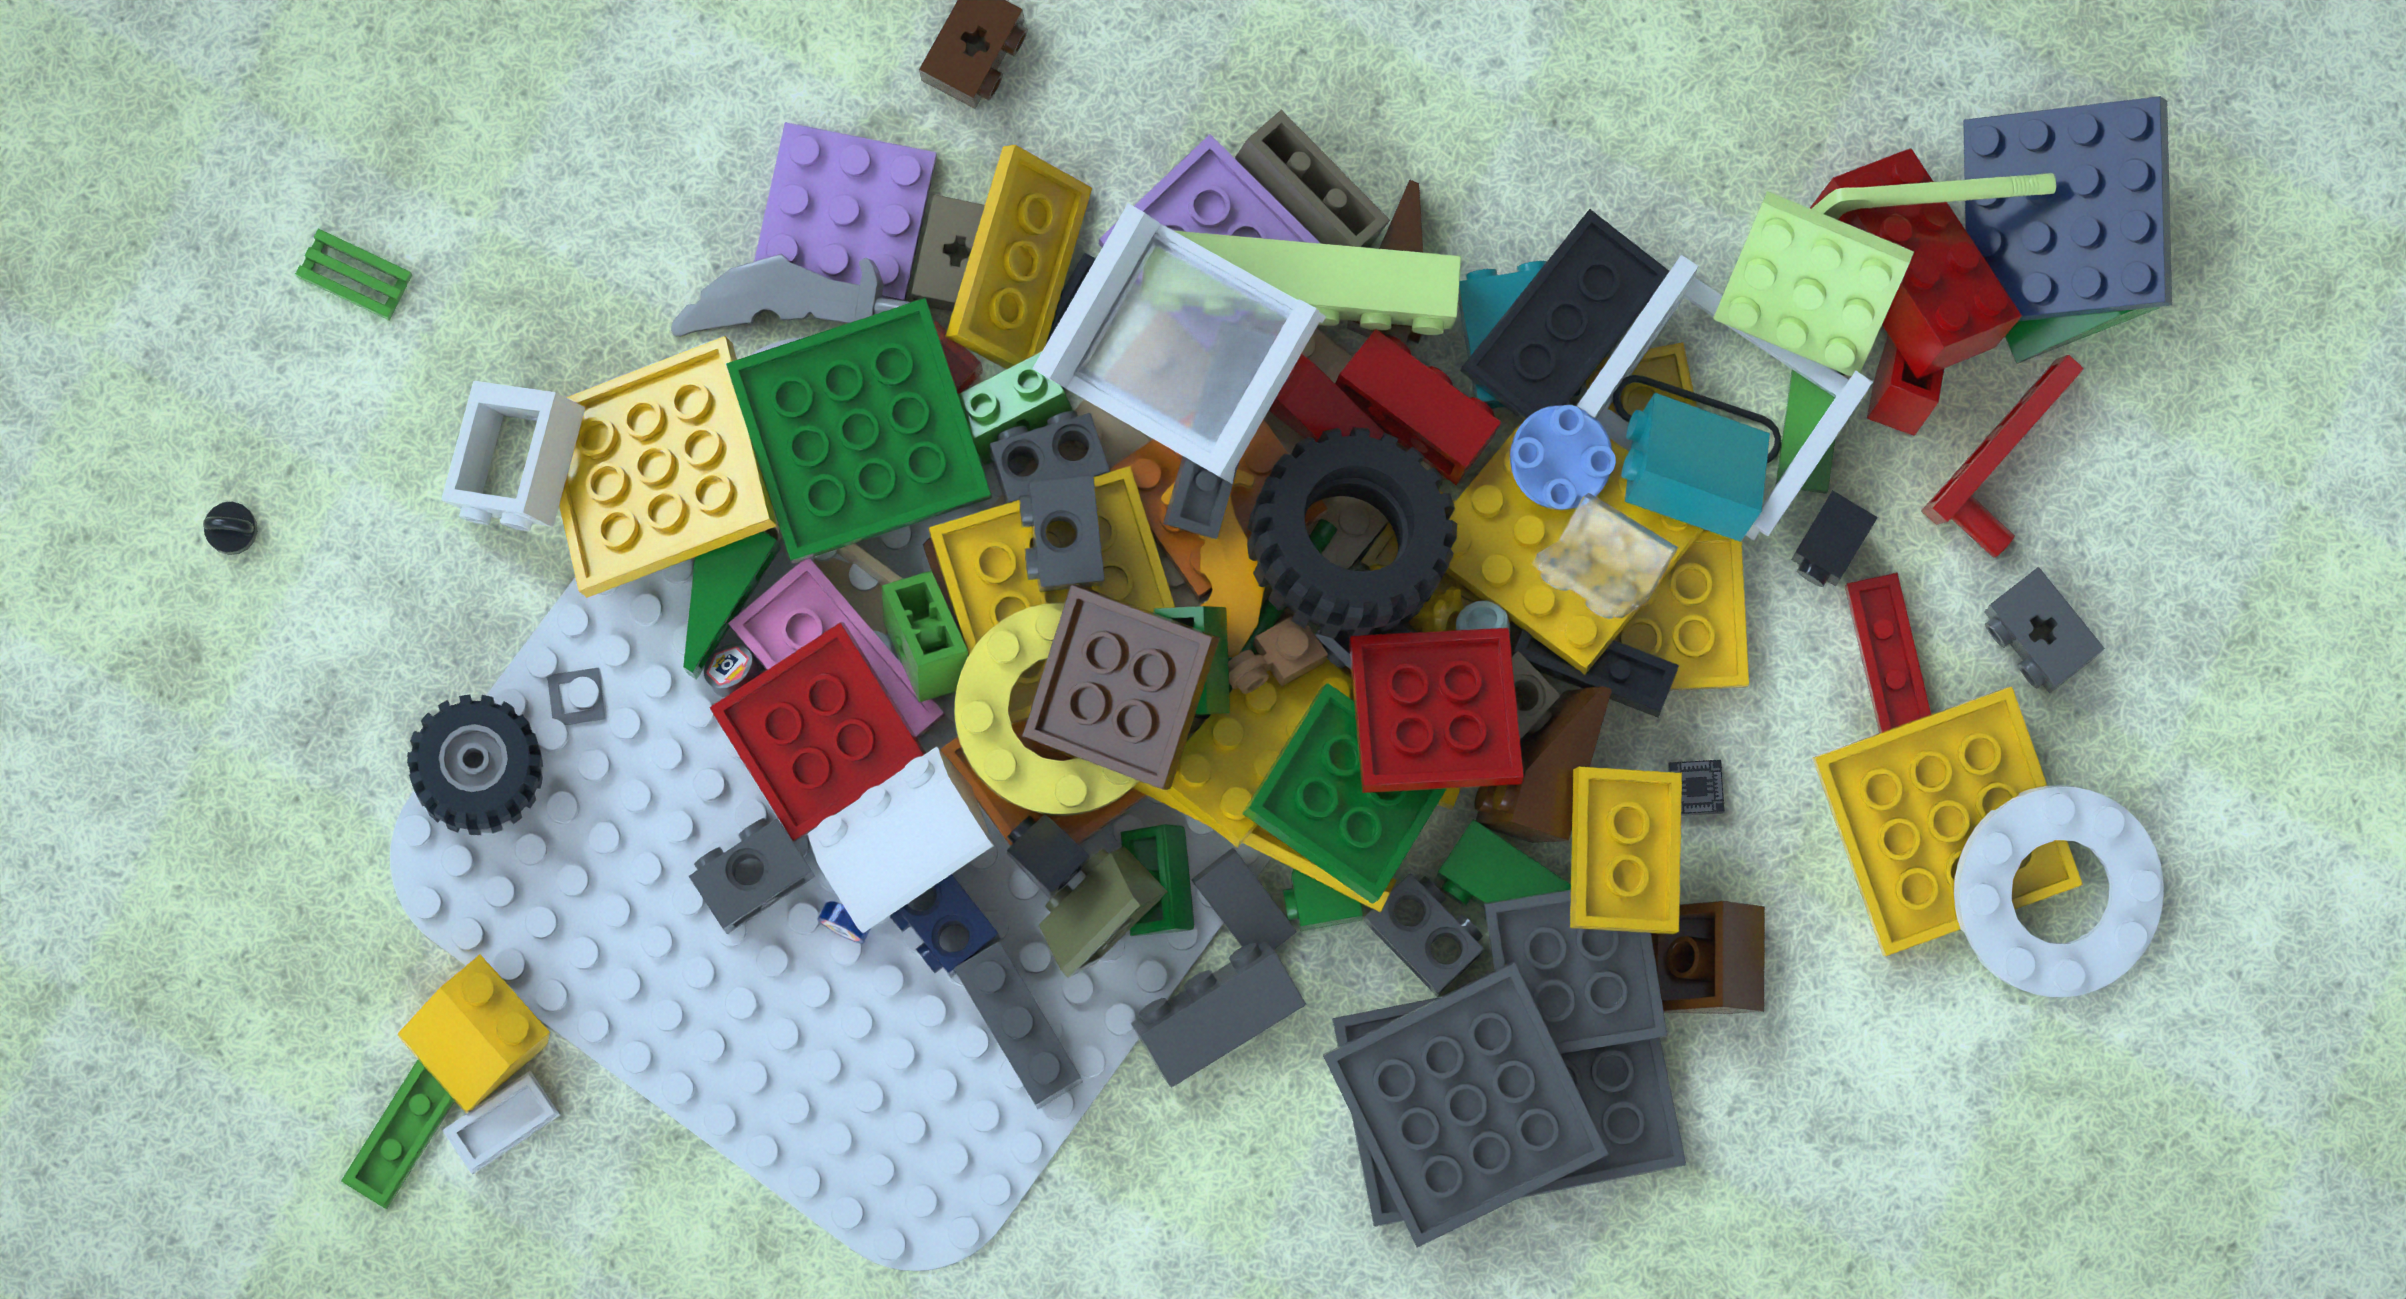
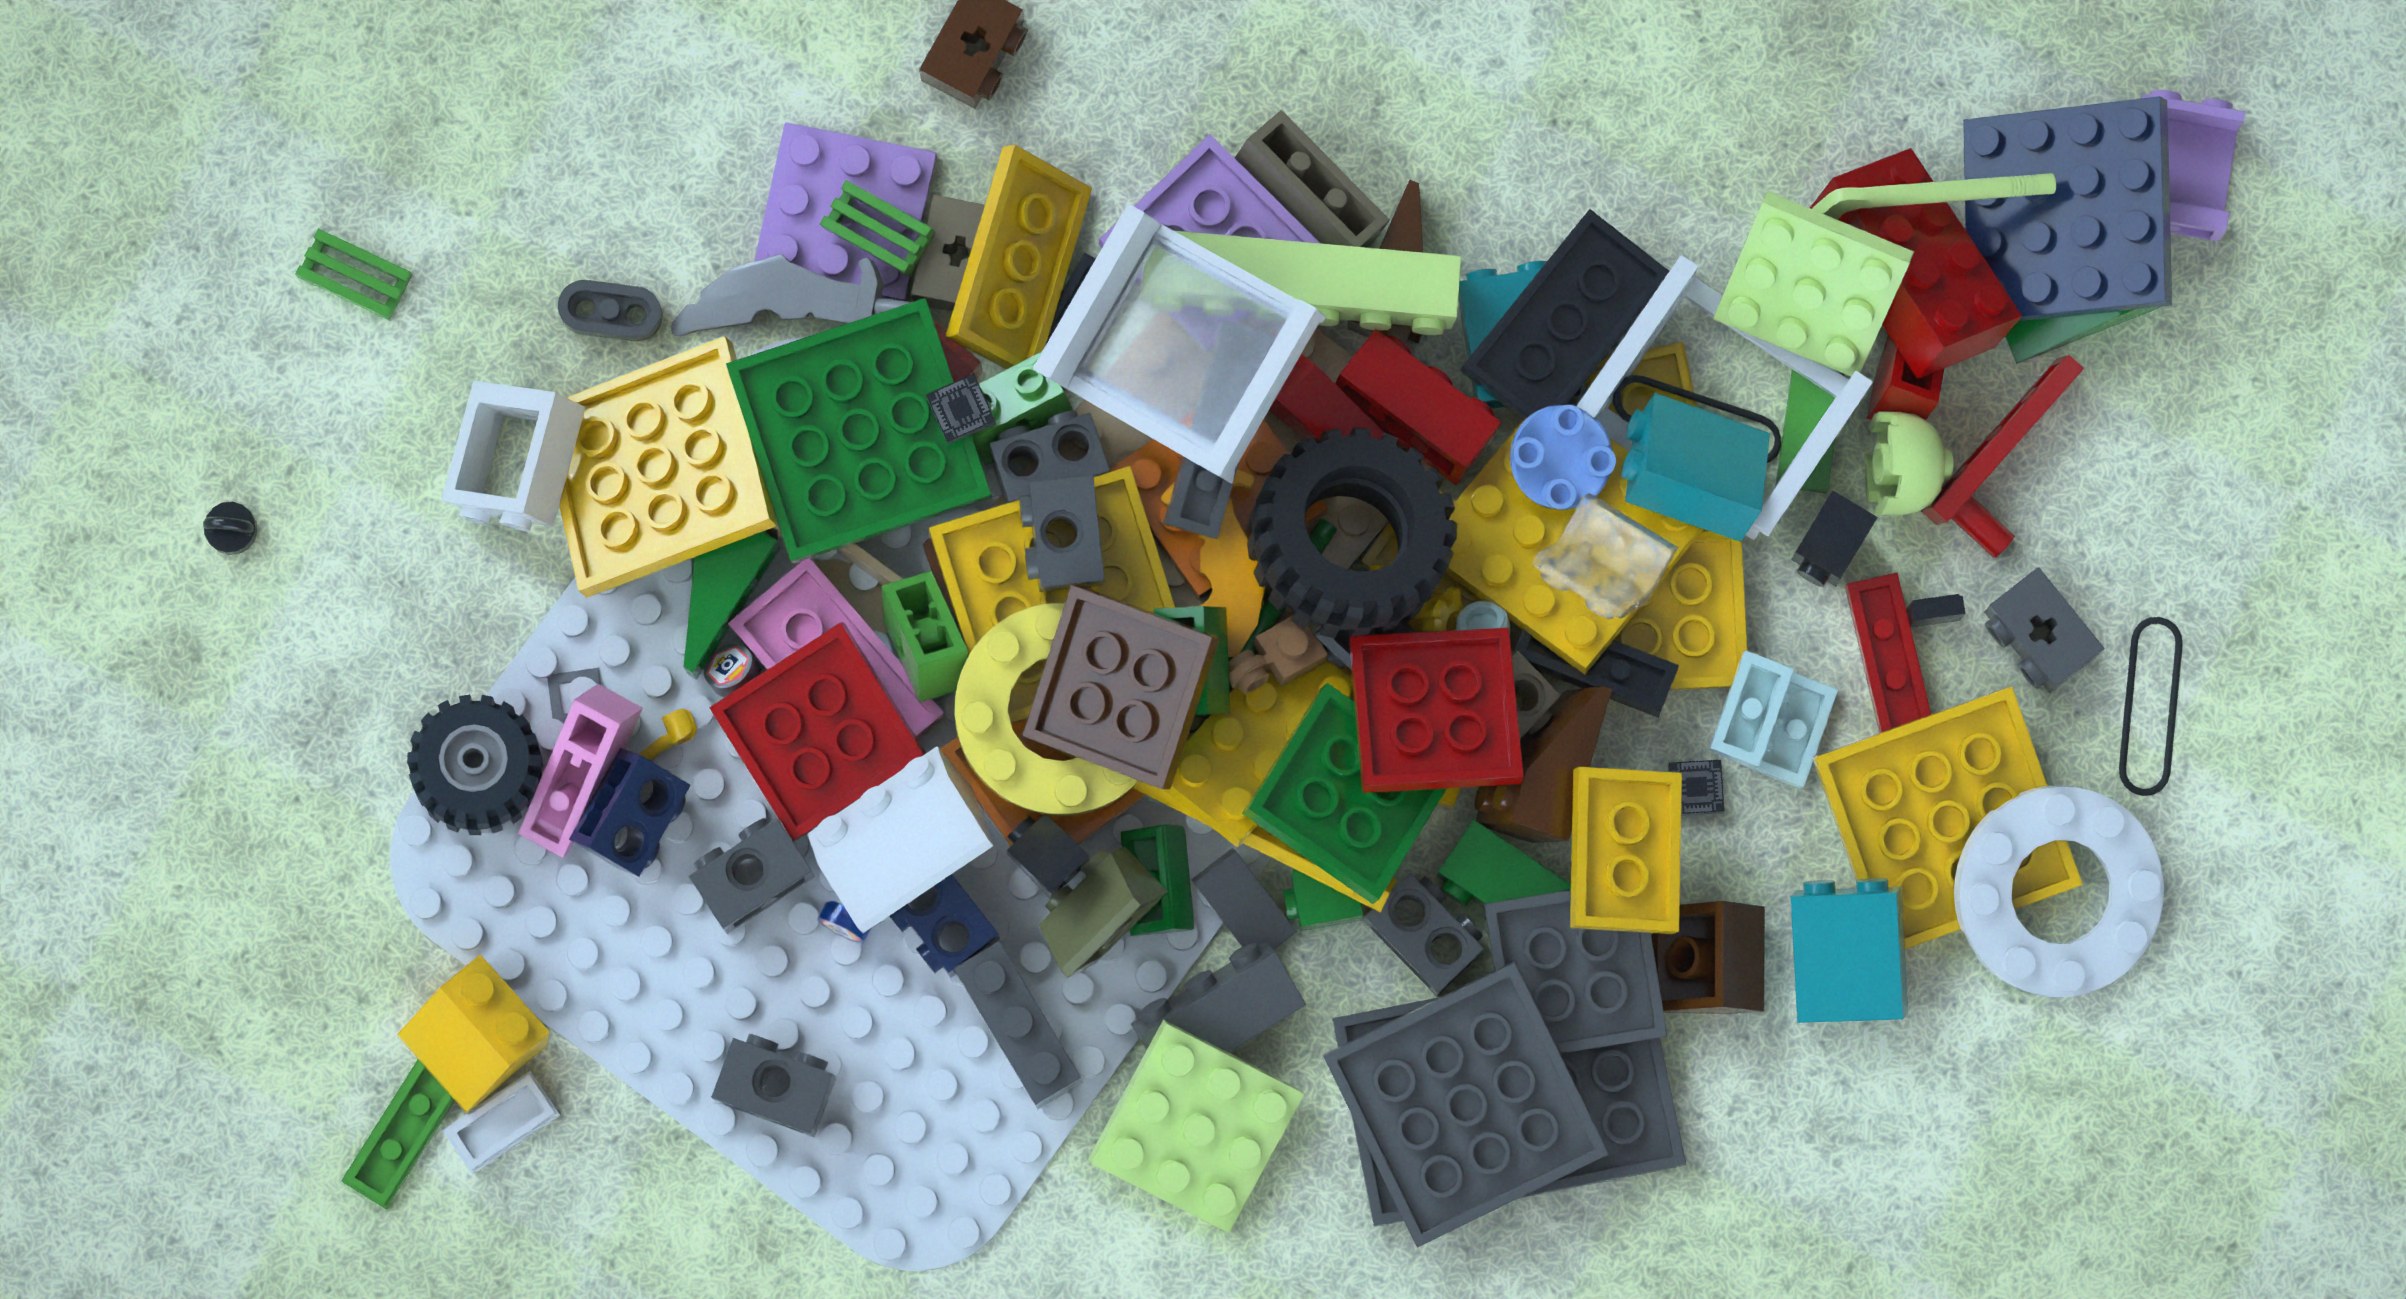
none -> bright pink slope [518,684,643,858]
none -> dark grey plate [558,280,663,341]
none -> dark blue brick [569,748,690,877]
none -> yellow hand [639,708,697,761]
none -> dark grey brick [711,1033,836,1137]
none -> bright green tile [819,180,936,276]
none -> tile [926,374,996,445]
none -> yellowish green plate [1088,1019,1304,1233]
none -> light aqua slope [1709,650,1838,789]
none -> teal brick [1790,878,1908,1023]
none -> yellowish green cylinder [1865,411,1953,516]
none -> black tile [1906,594,1966,628]
none -> black piece [2119,617,2183,796]
none -> lavender panel [2140,90,2245,241]

